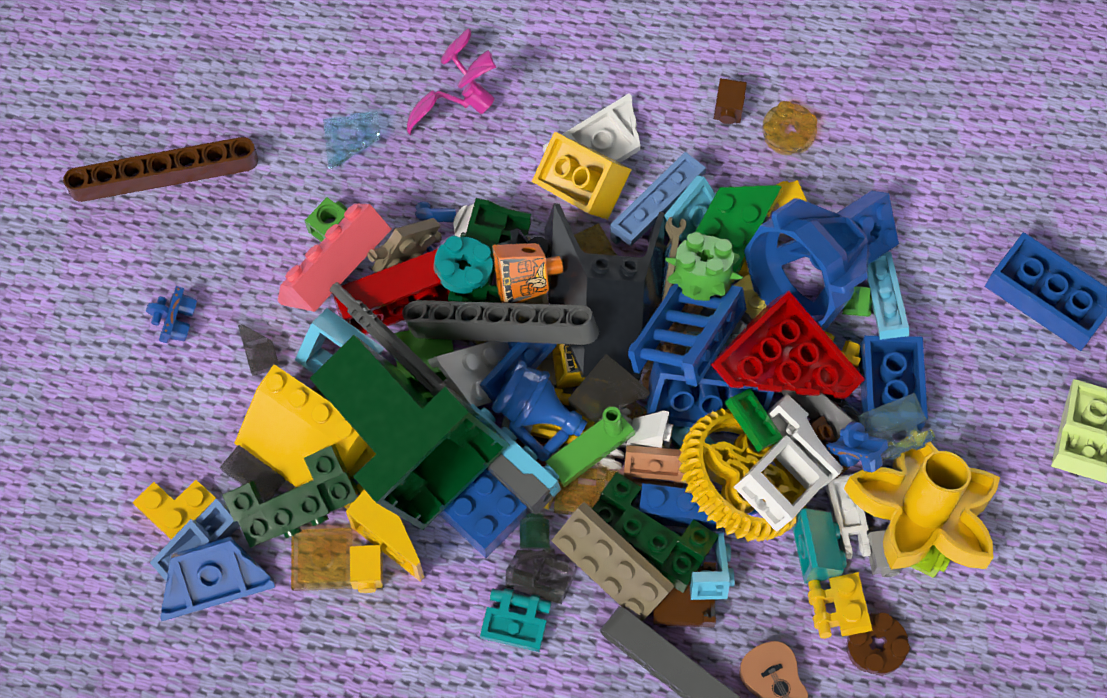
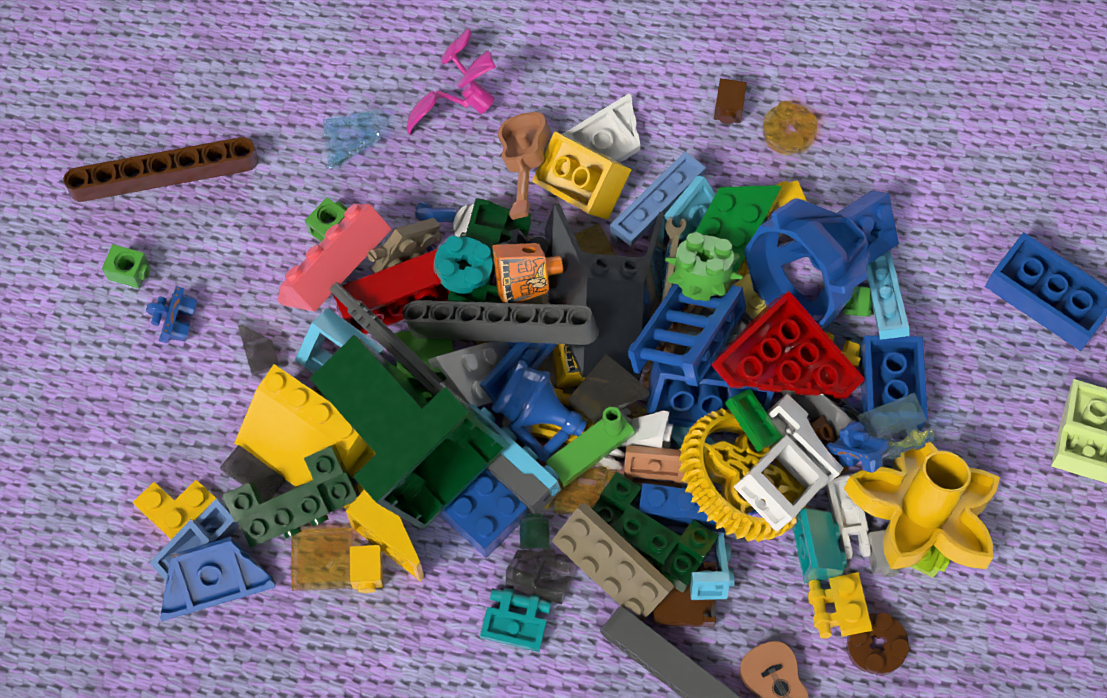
none -> bright green brick [102,244,151,289]
none -> nougat piece [498,112,551,220]

